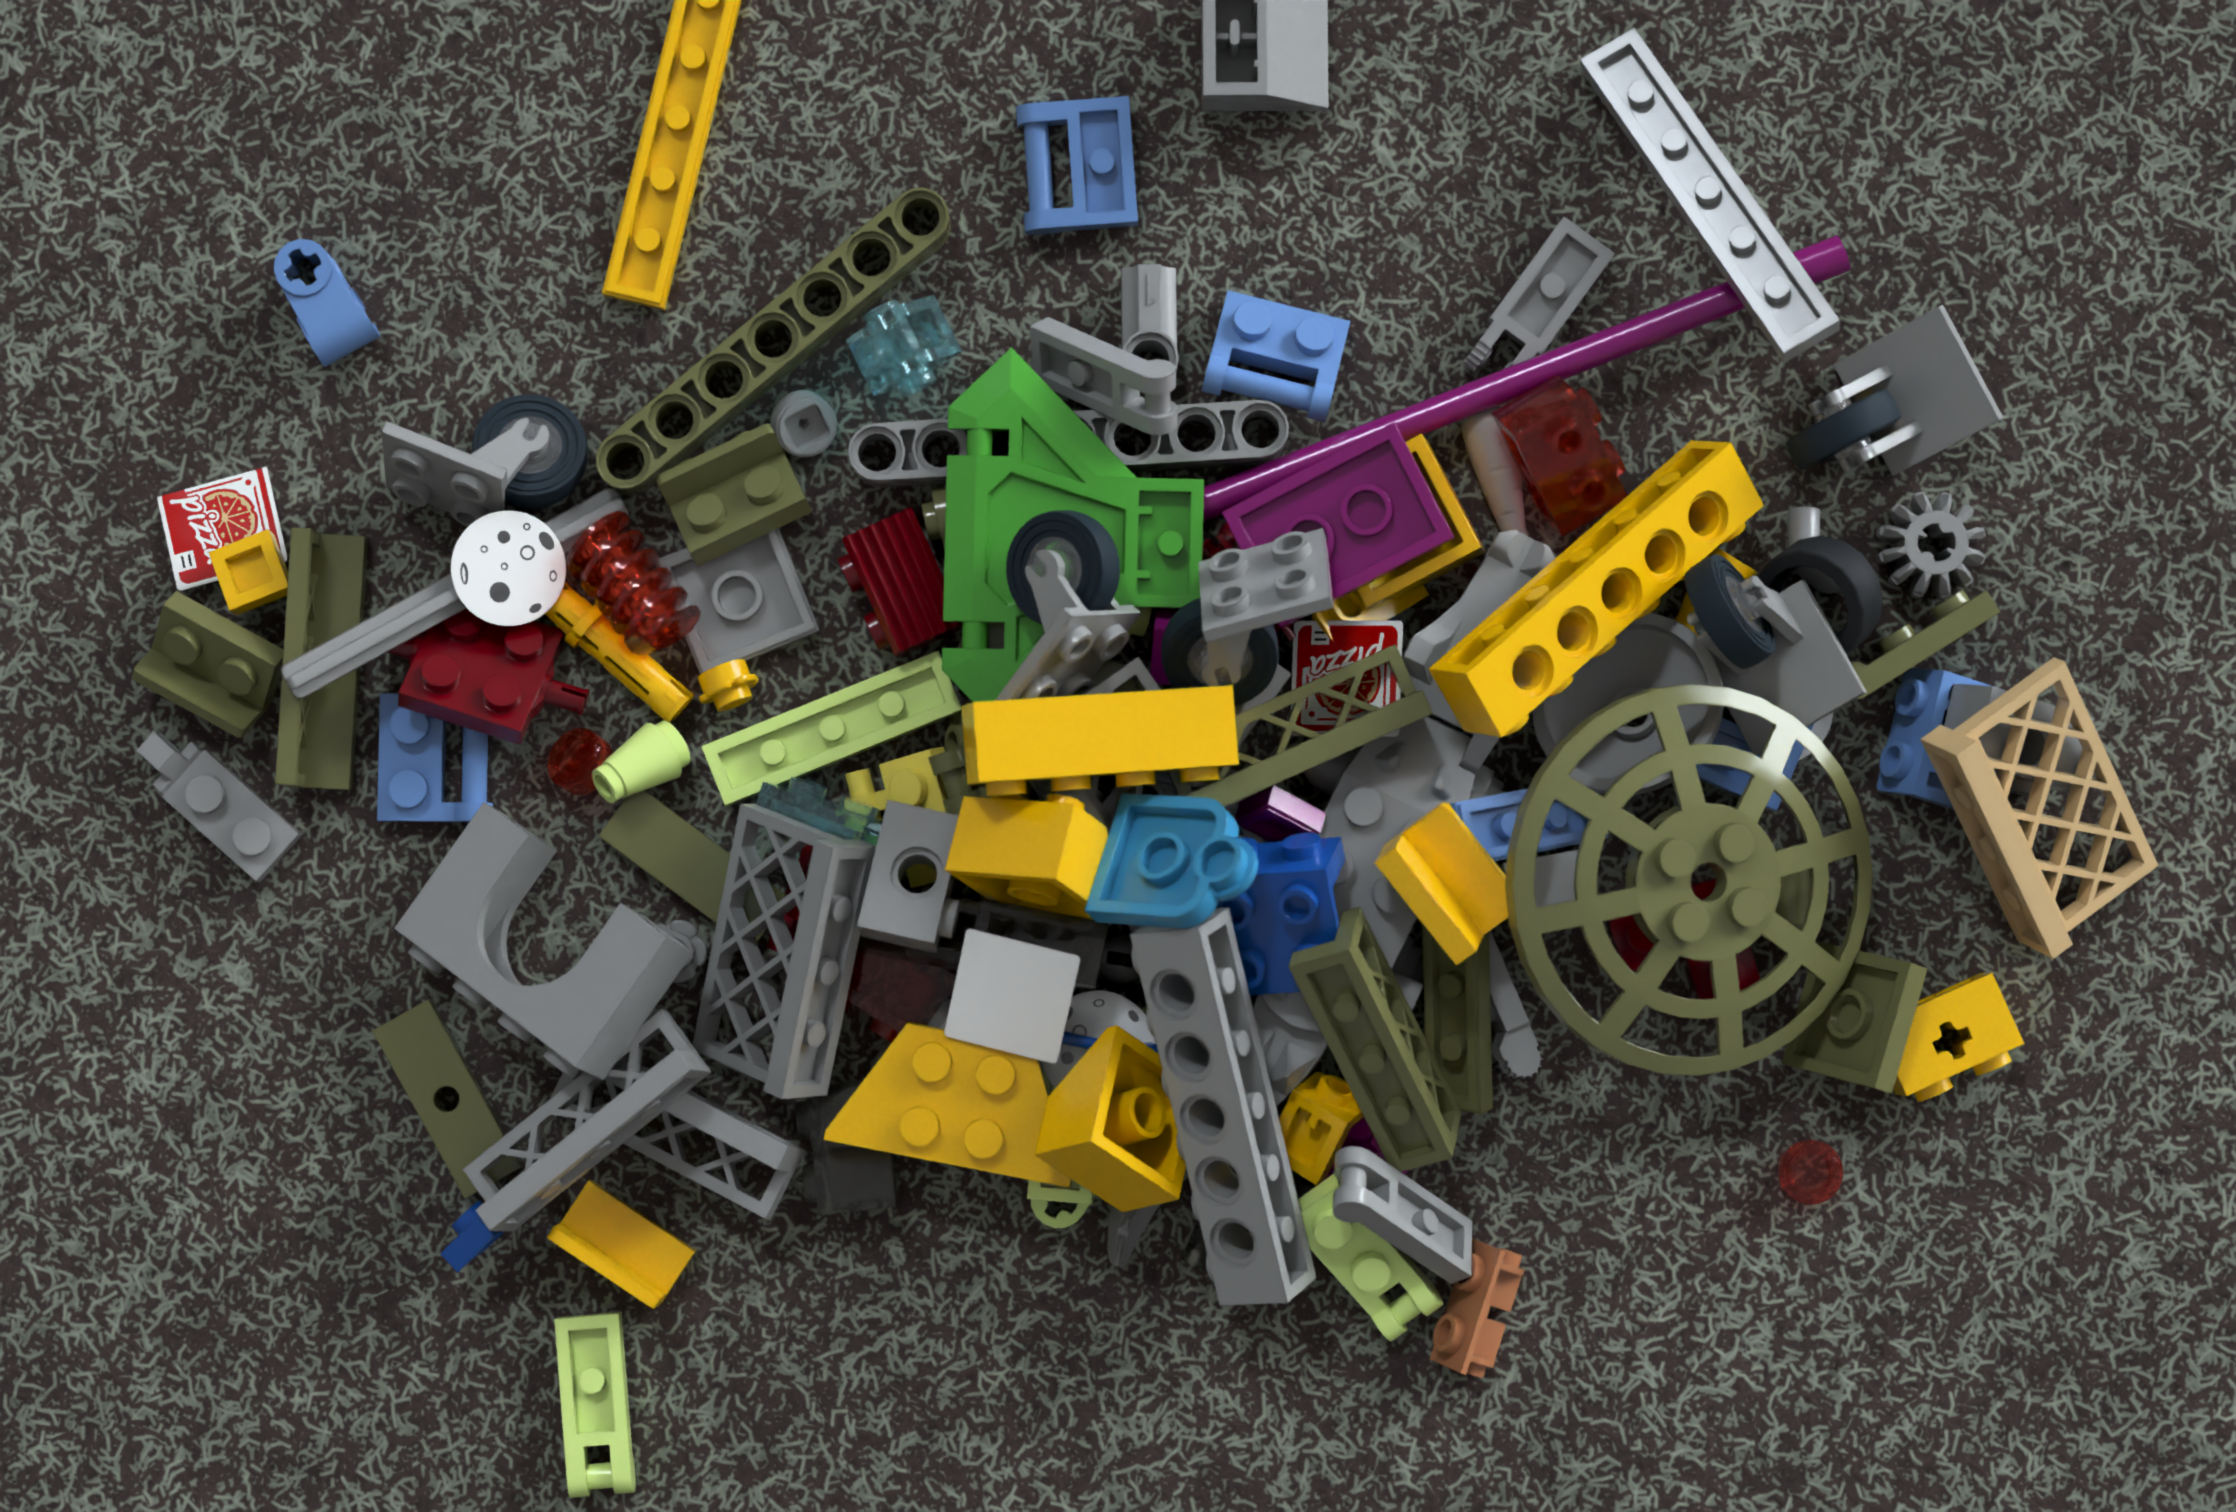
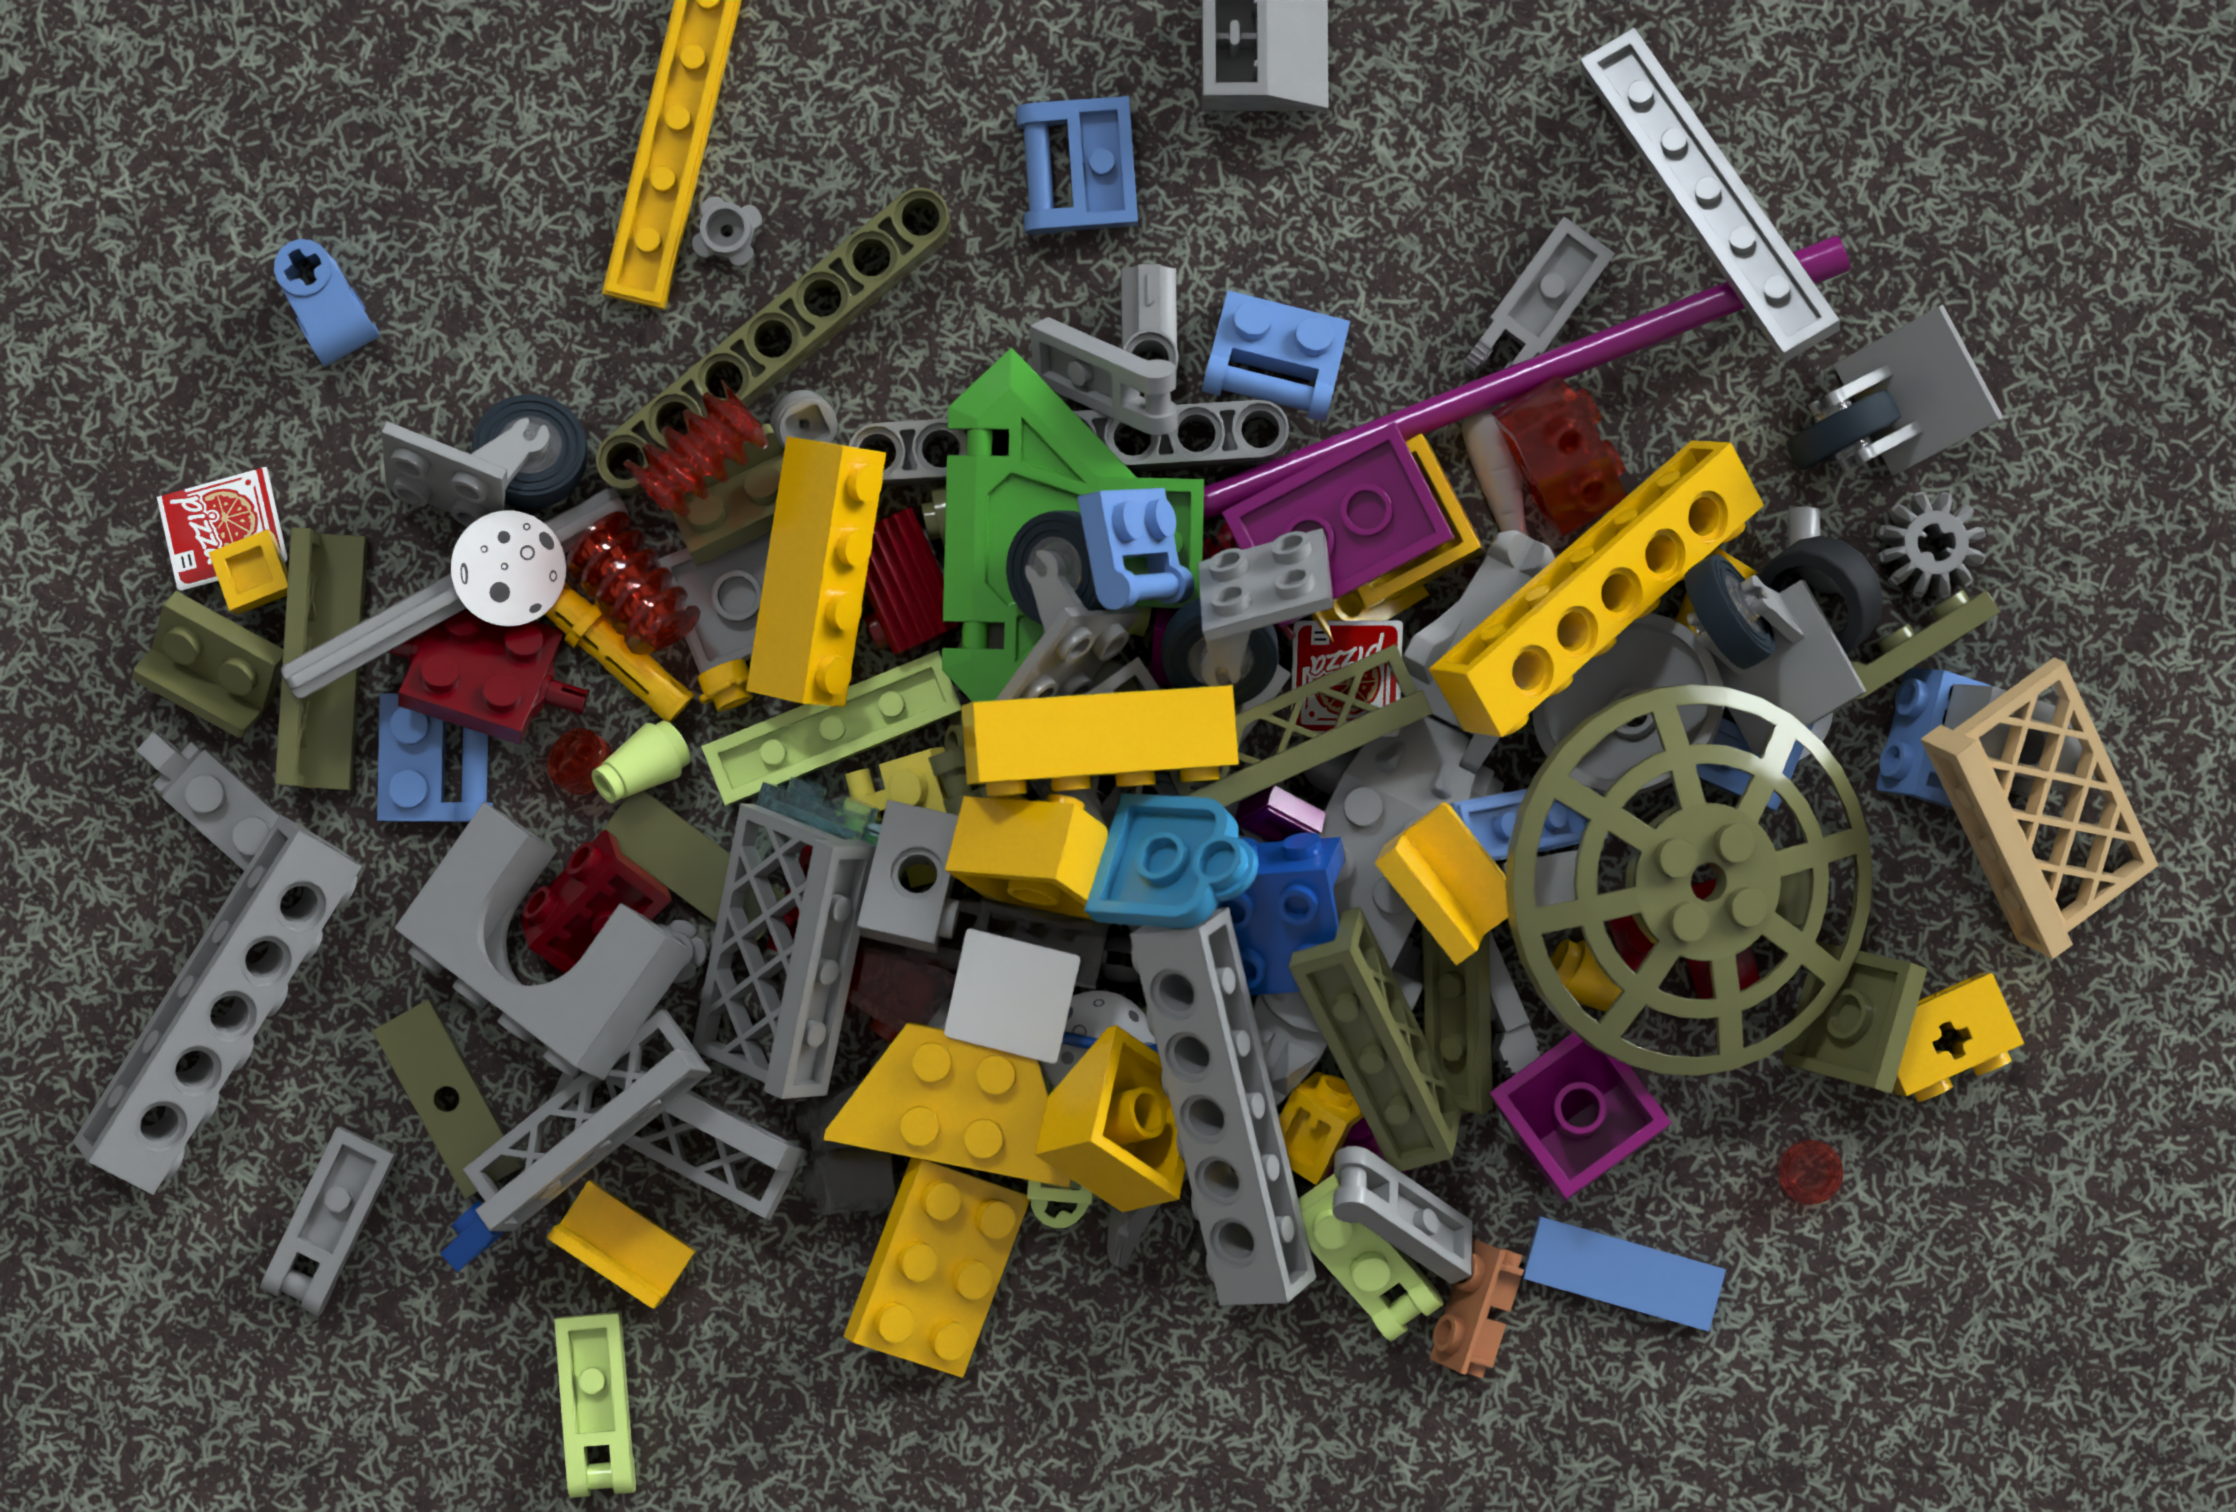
clear light blue brick [846,295,962,397] -> none
none -> light grey brick [73,814,362,1195]
none -> light grey plate [260,1126,398,1317]
none -> dark red bracket [520,830,672,974]
none -> clear red piece [623,379,769,517]
none -> light grey plate [692,196,762,266]
none -> yellow brick [746,436,886,707]
none -> yellow plate [843,1157,1030,1378]
none -> medium blue plate [1077,488,1194,610]
none -> magenta slope [1489,1018,1672,1204]
none -> medium blue tile [1522,1216,1726,1332]
none -> yellow cone [1550,939,1622,1012]

